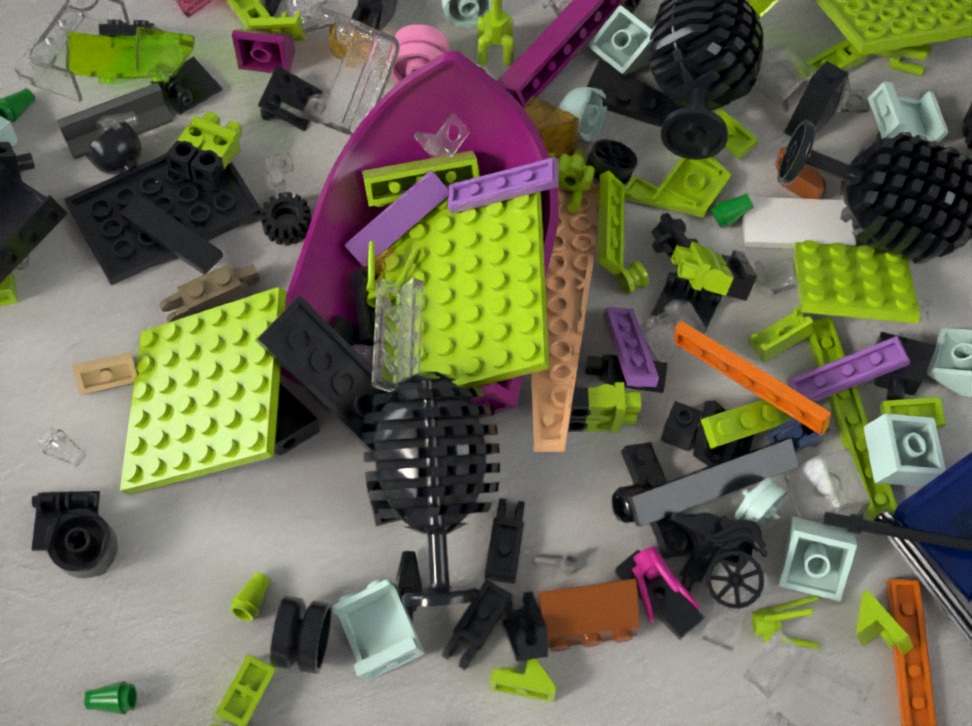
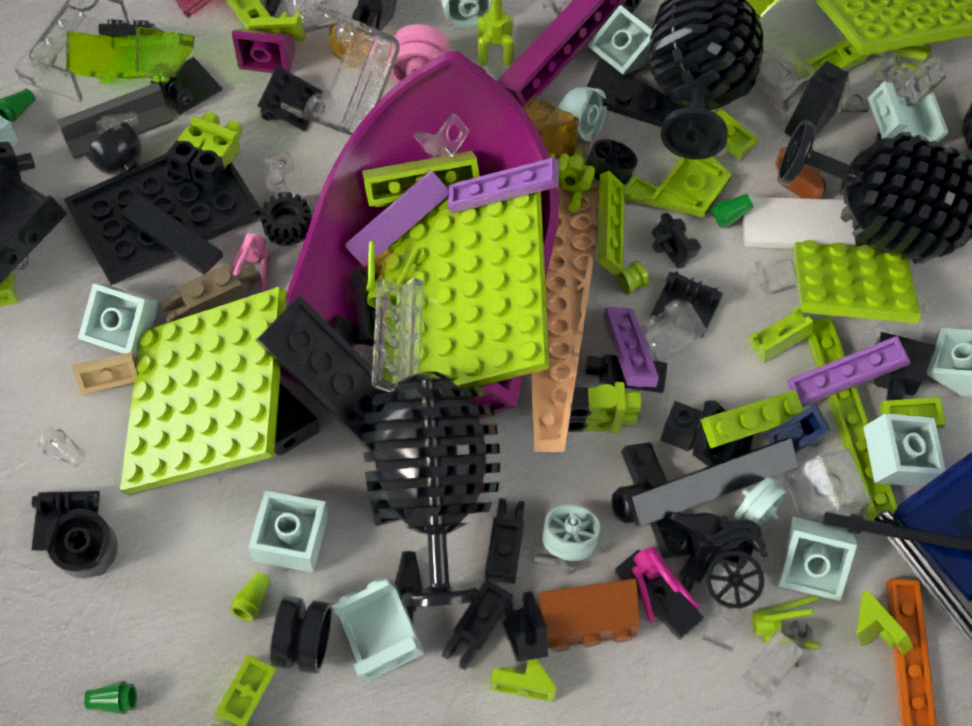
lime hips [671,242,757,301] -> none
orange tile [674,321,831,435] -> none
none -> light aqua slope [78,283,160,355]
none -> bright pink plant [231,233,270,293]
none -> light aqua brick [248,490,328,573]
none -> light aqua wheel [542,504,600,561]
none -> dark grey hand [790,620,813,667]
none -> clear tile [874,50,946,107]

